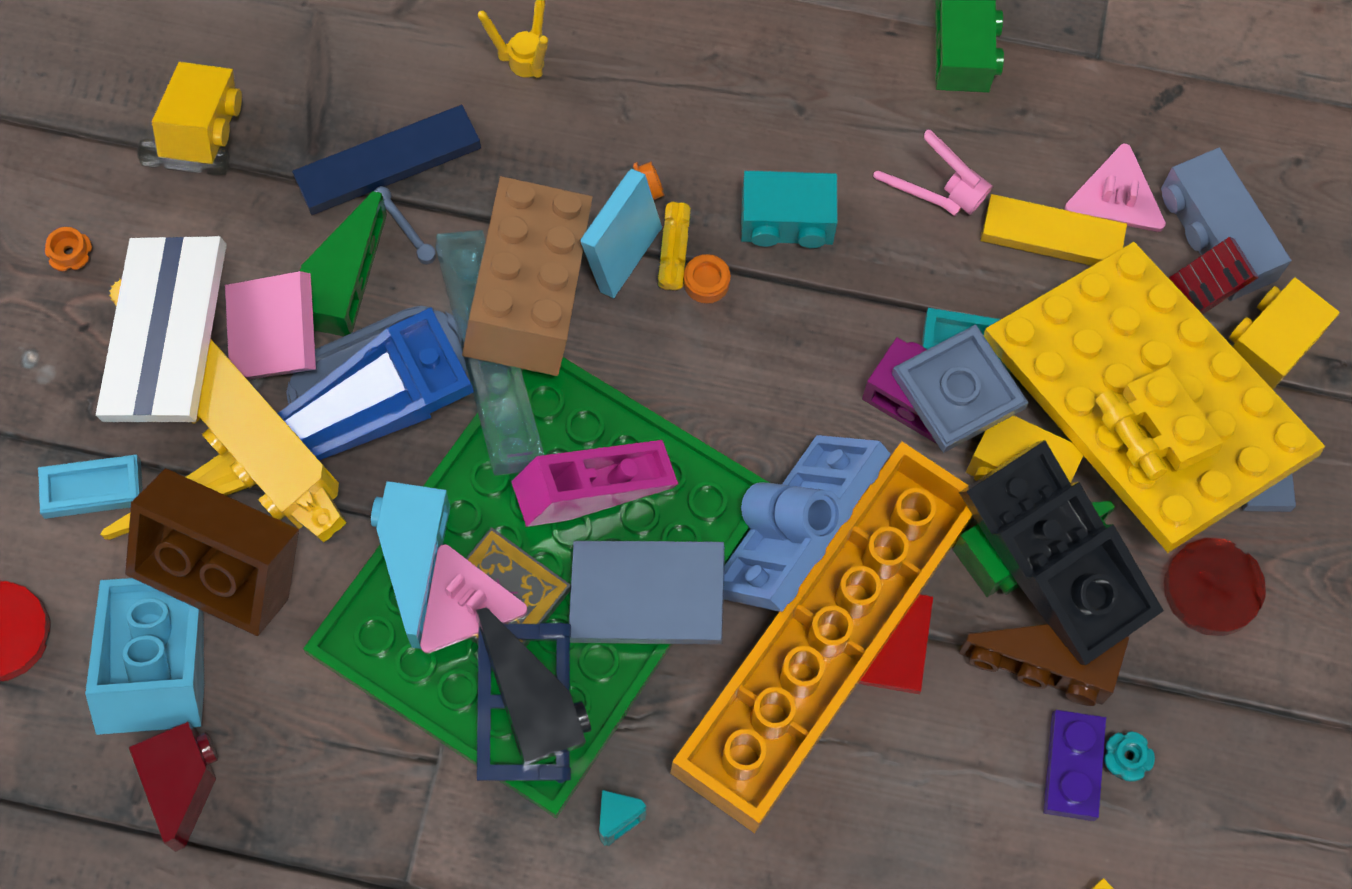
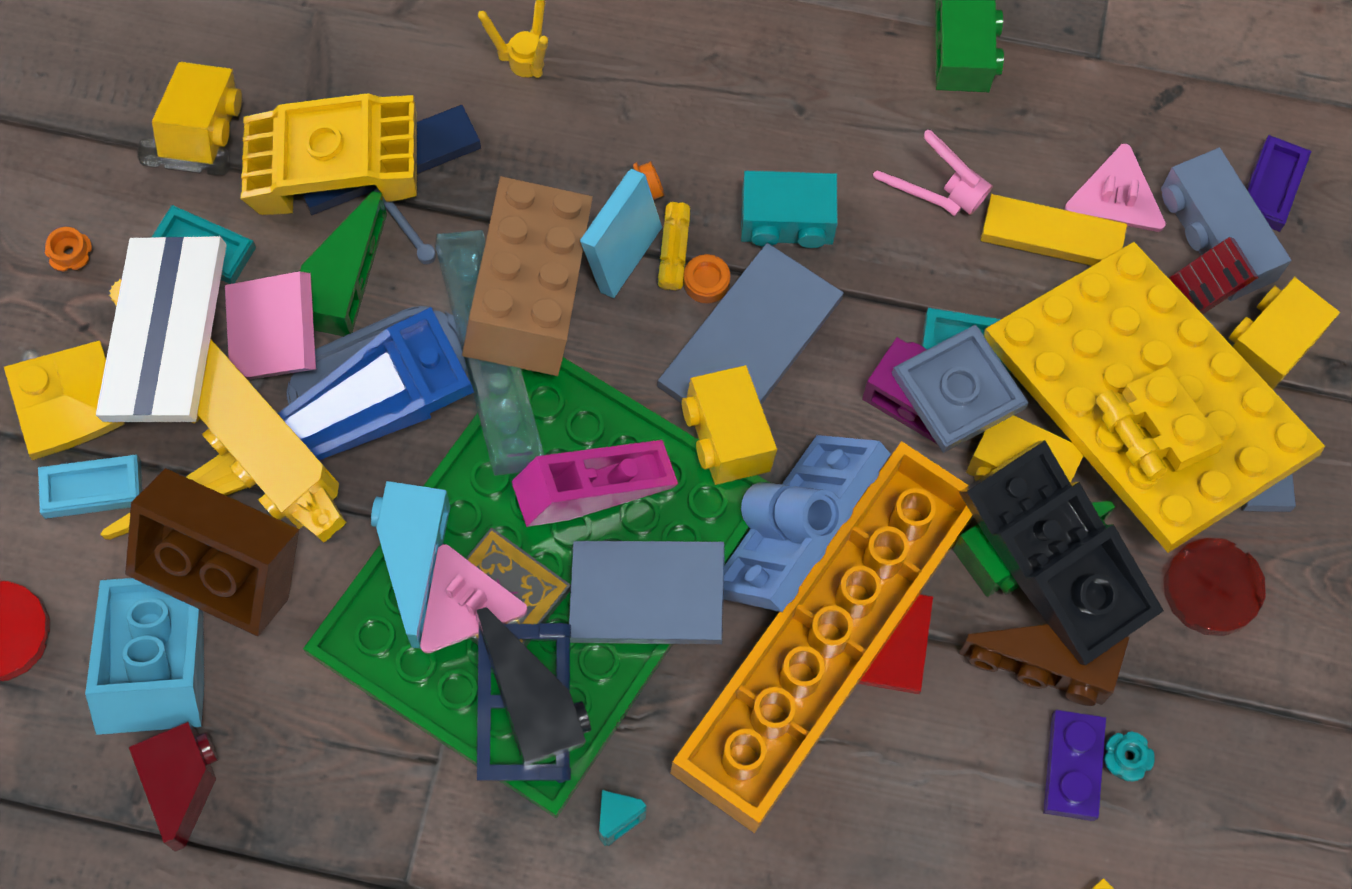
none -> yellow plate [4,340,125,460]
none -> teal tile [151,205,256,284]
none -> yellow plate [241,93,417,215]
none -> sand blue tile [657,243,844,405]
none -> yellow brick [682,365,777,485]
none -> dark purple tile [1247,135,1311,232]

